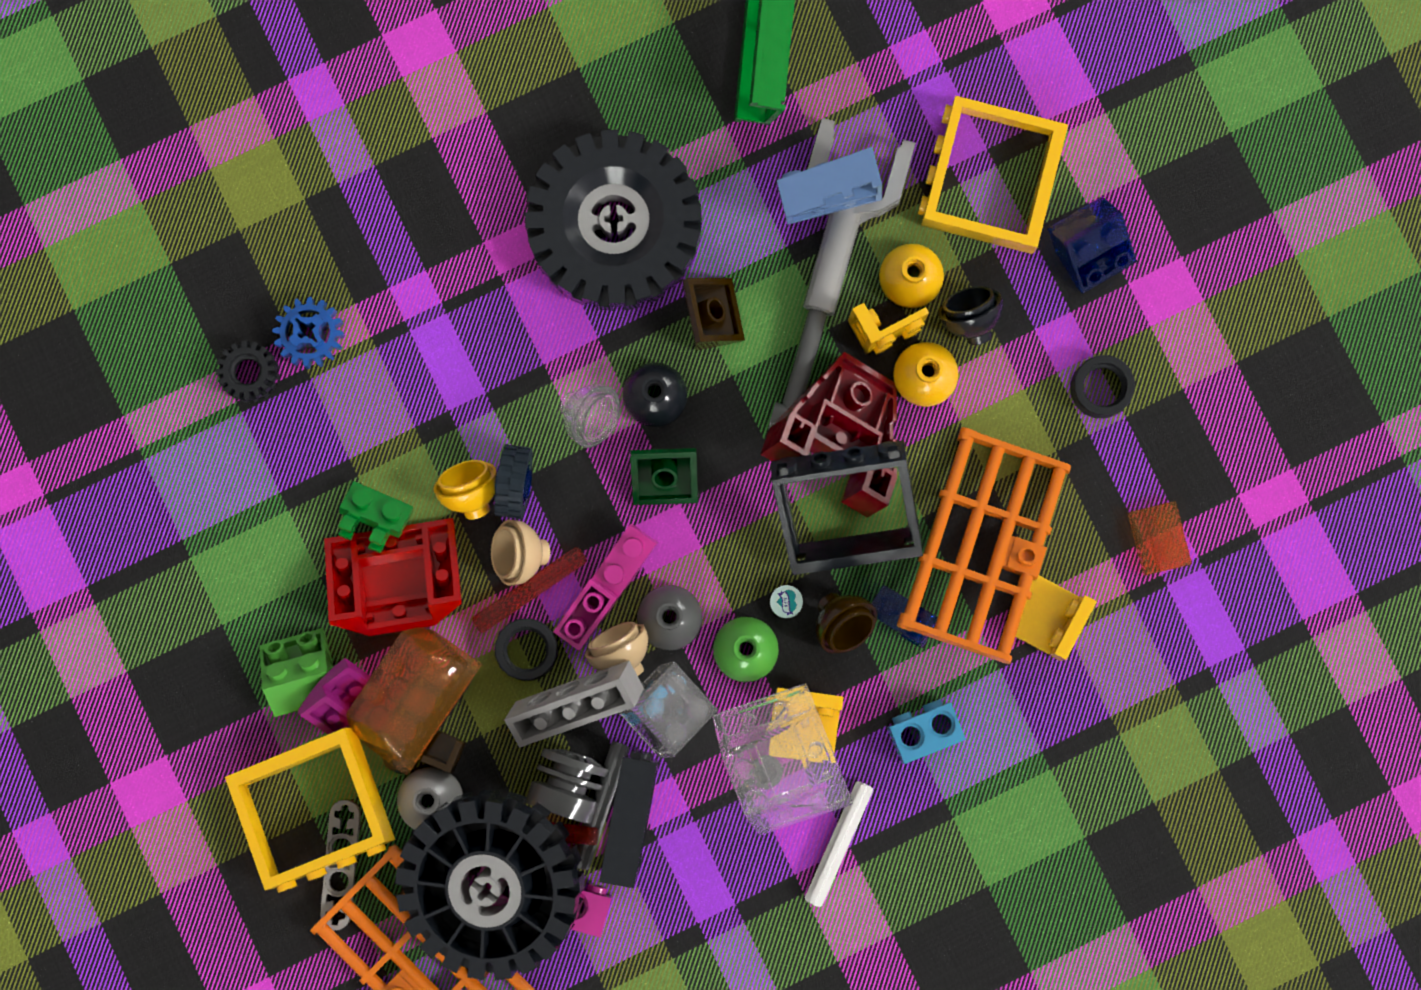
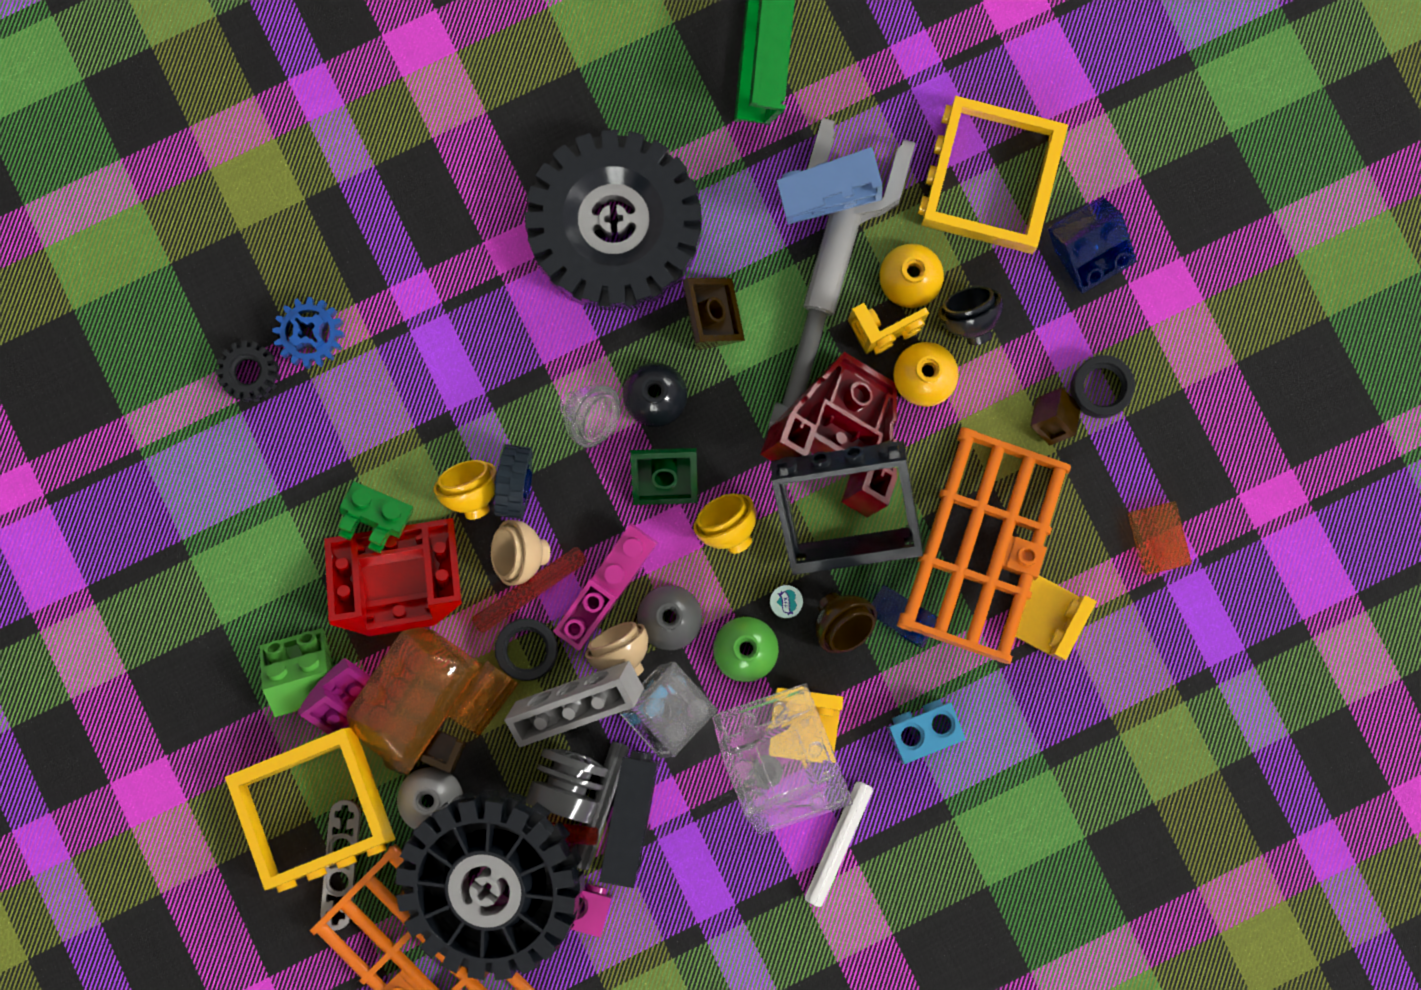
none -> clear orange plate [447,661,519,736]
none -> yellow piece [694,493,757,554]
none -> dark brown panel [1030,387,1081,446]

